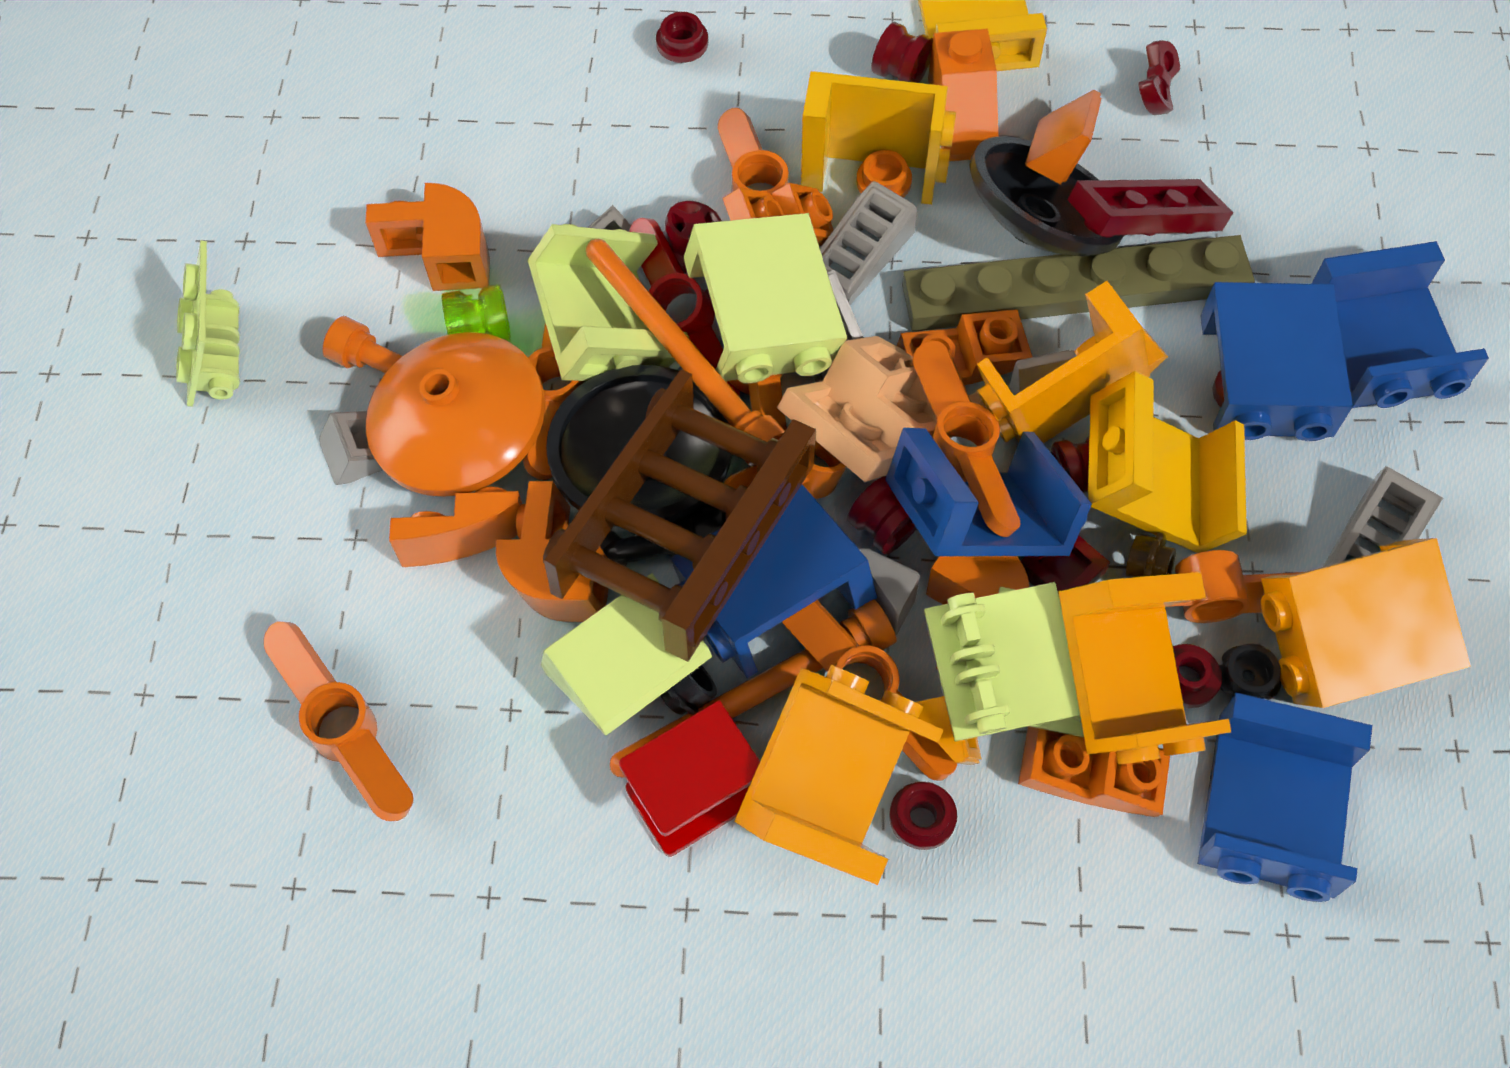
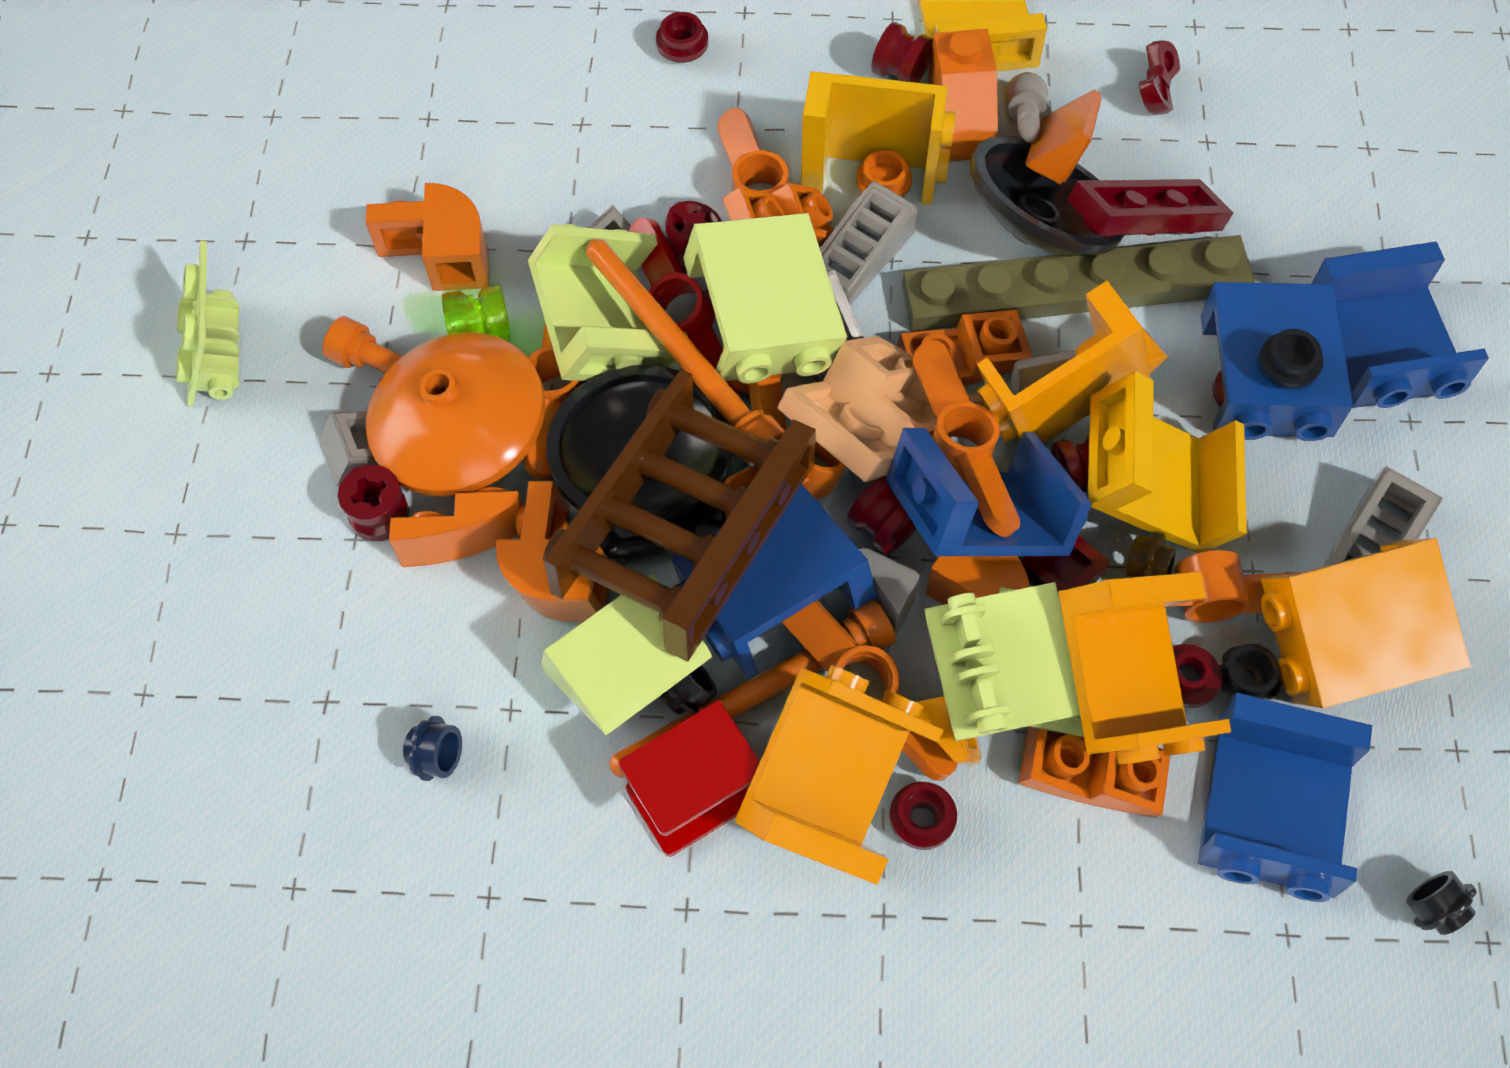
orange piece [264,621,414,821] -> none
none -> dark red wheel [337,465,410,541]
none -> dark blue plate [403,715,462,781]
none -> light grey bar [1005,72,1048,143]
none -> black plate [1258,329,1323,389]
none -> black plate [1406,871,1477,935]

